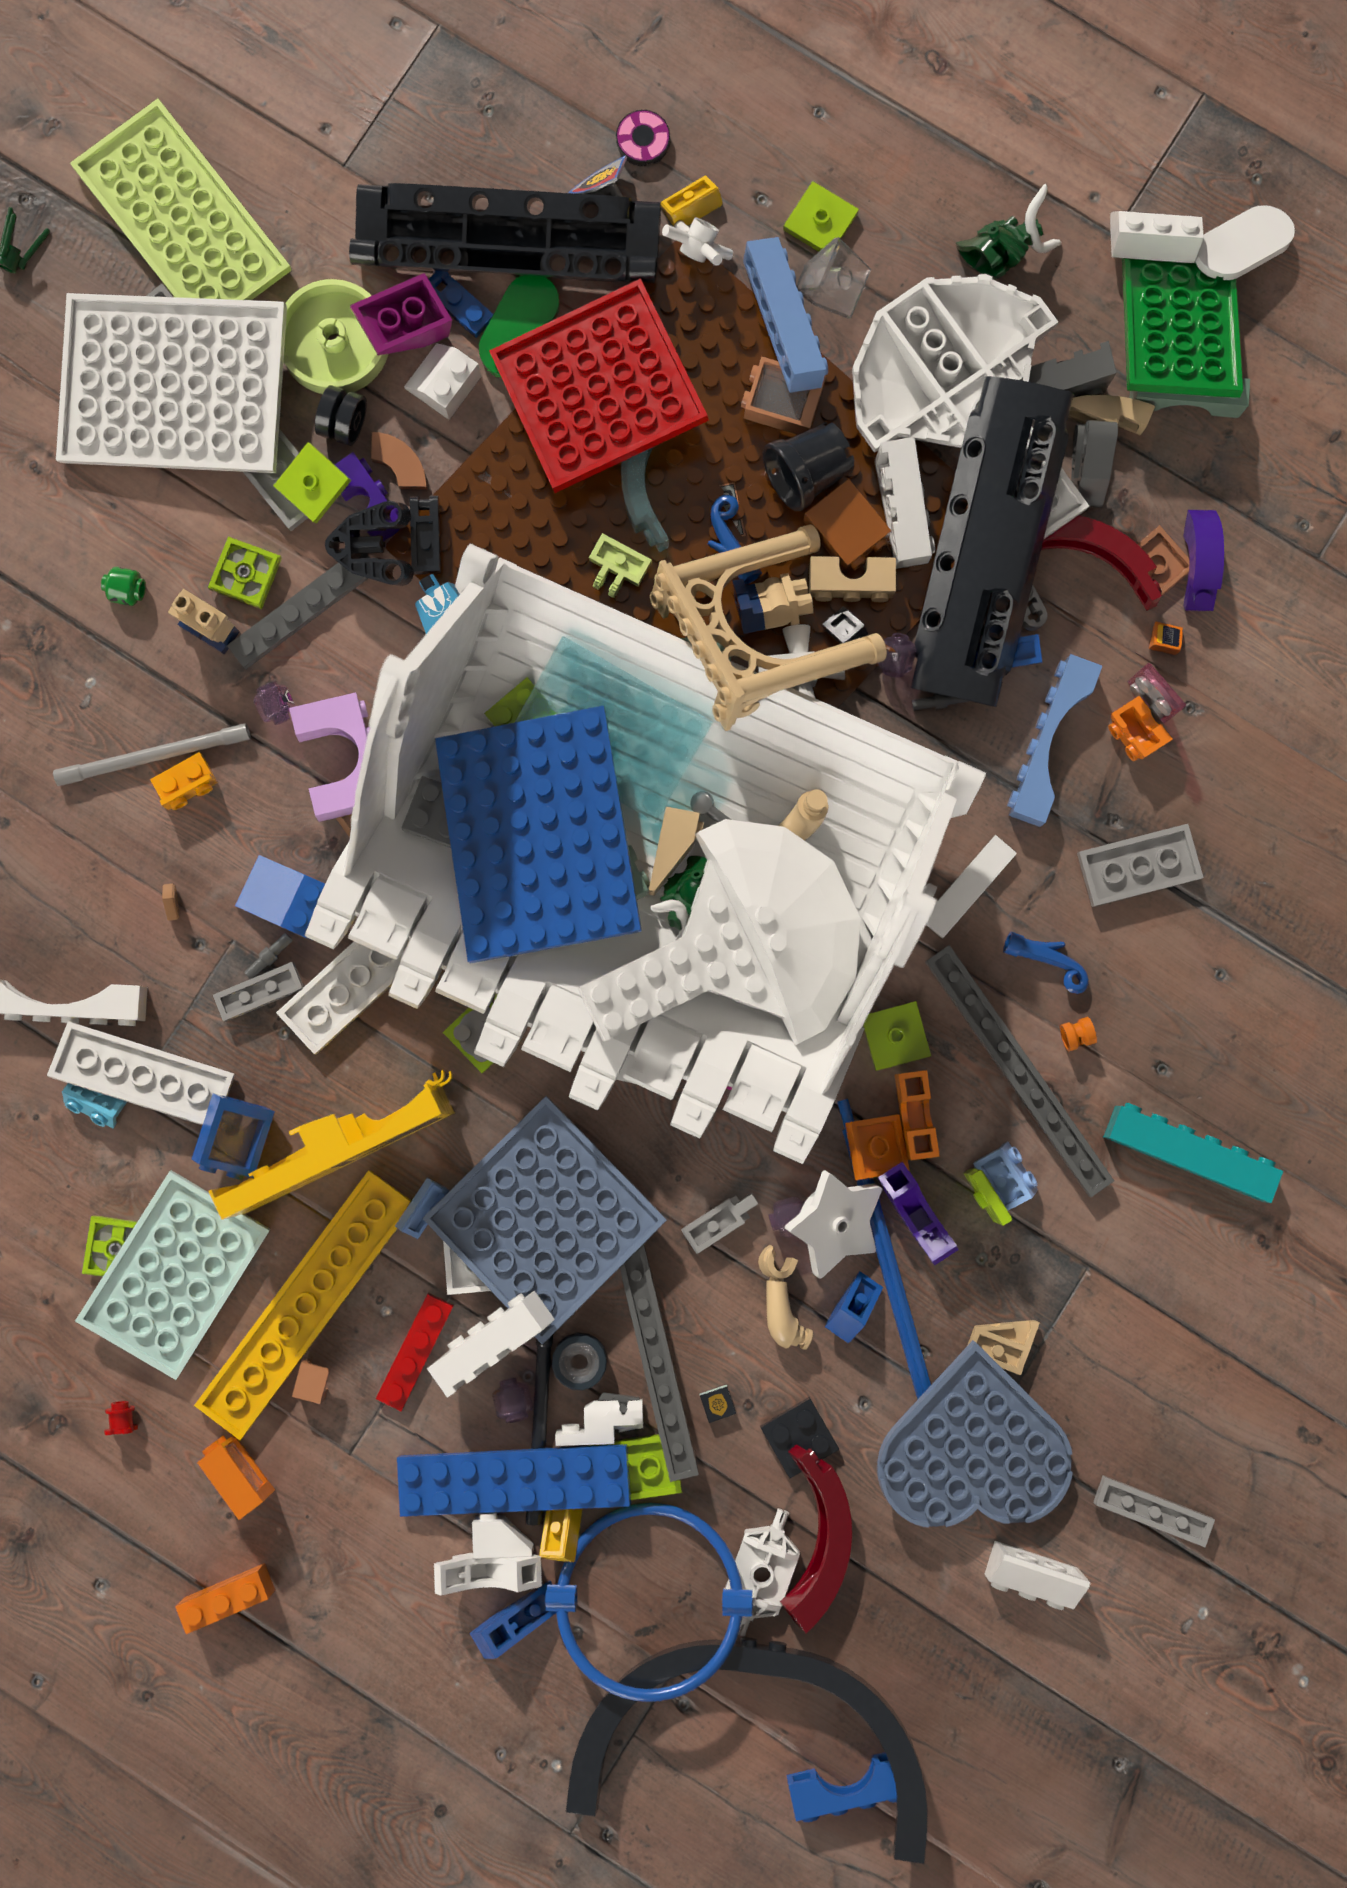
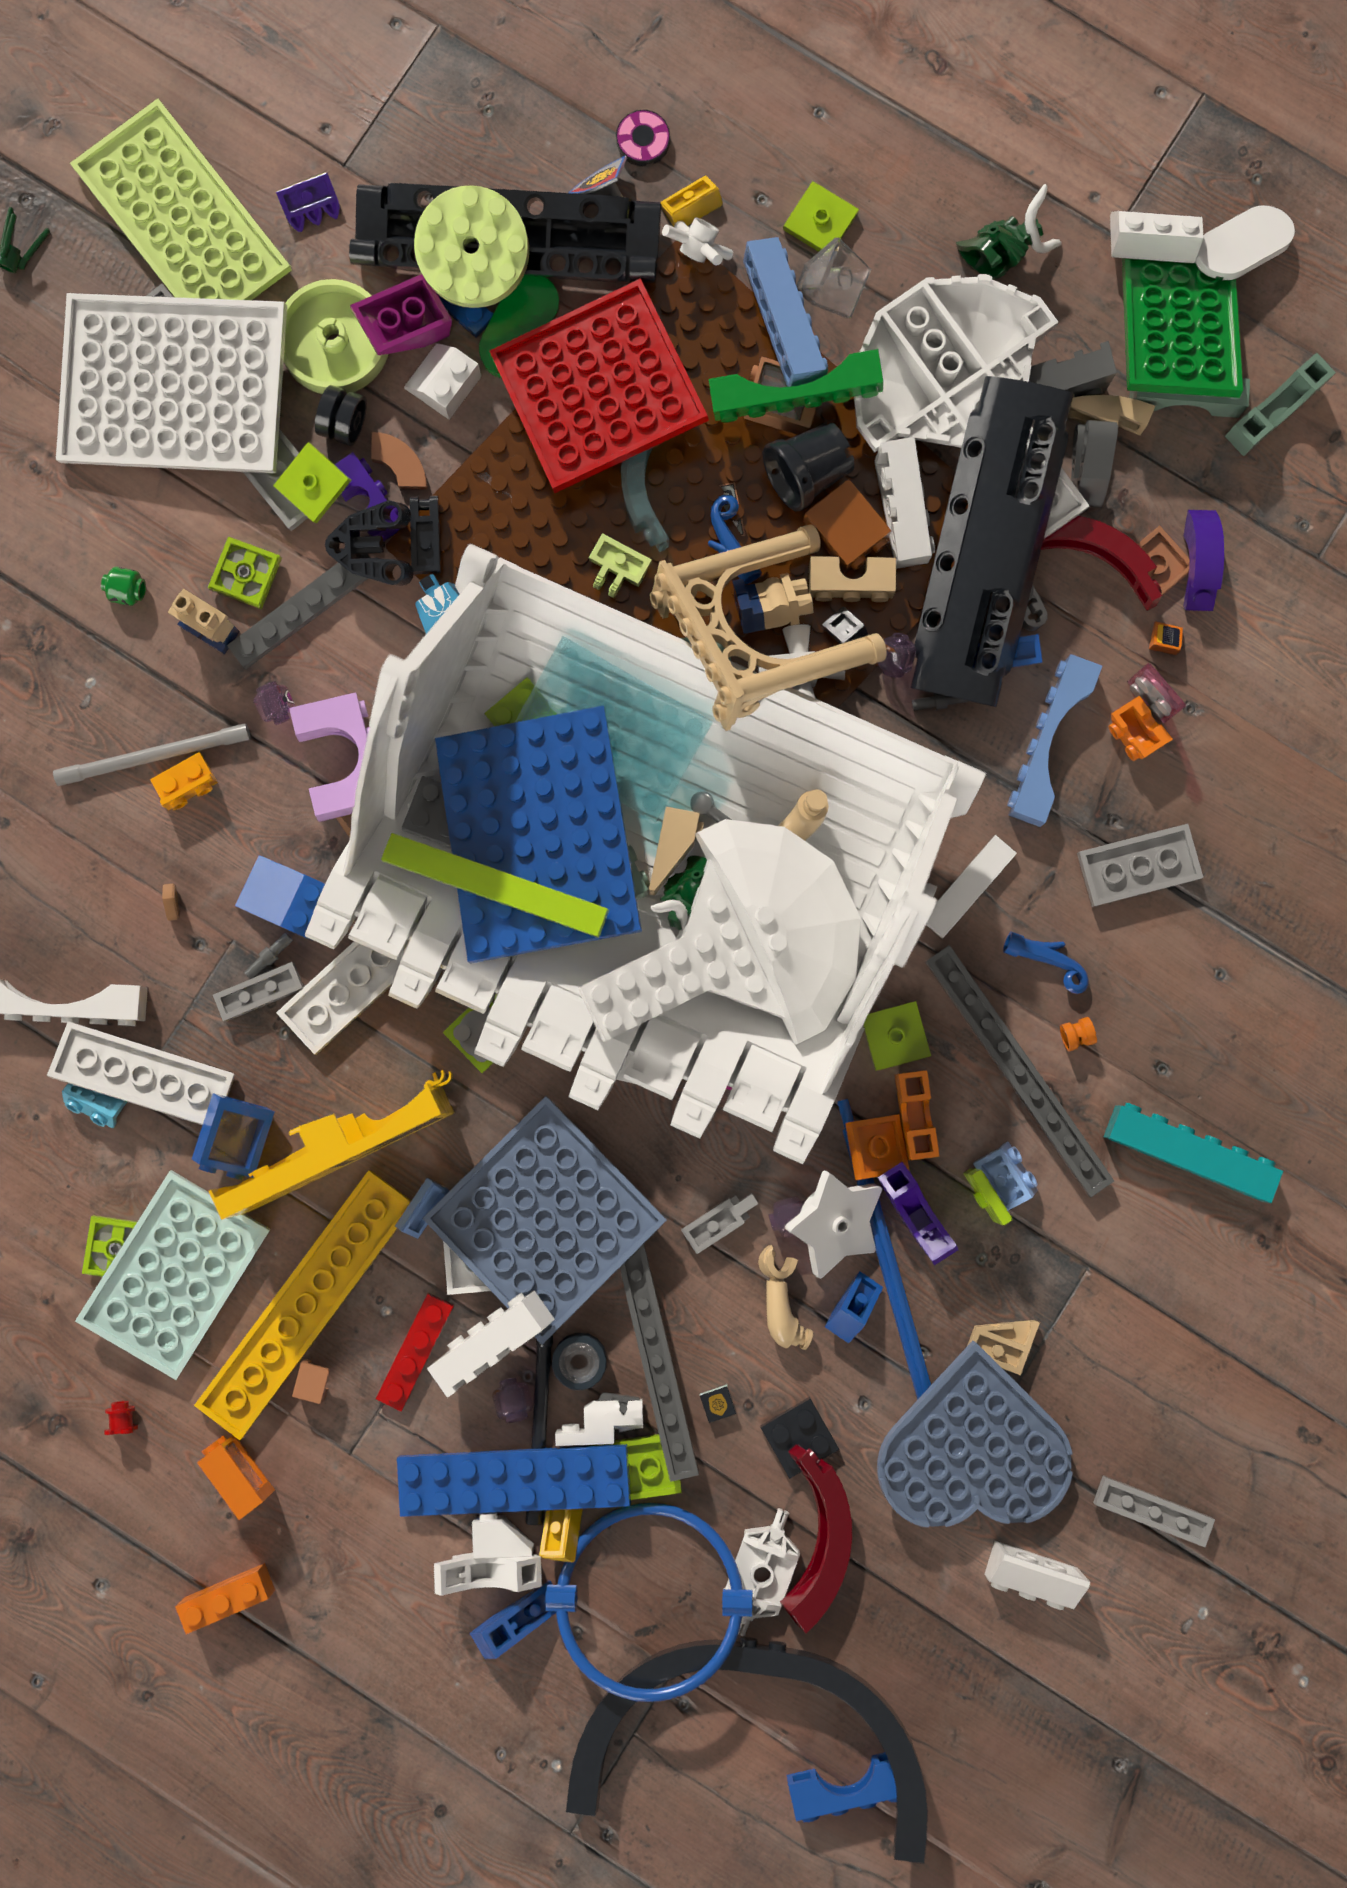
none -> dark purple plate [276,172,339,232]
none -> lime tile [381,833,609,938]
none -> yellowish green piece [414,186,529,308]
none -> green arch [709,349,884,423]
none -> sand green arch [1225,353,1336,456]

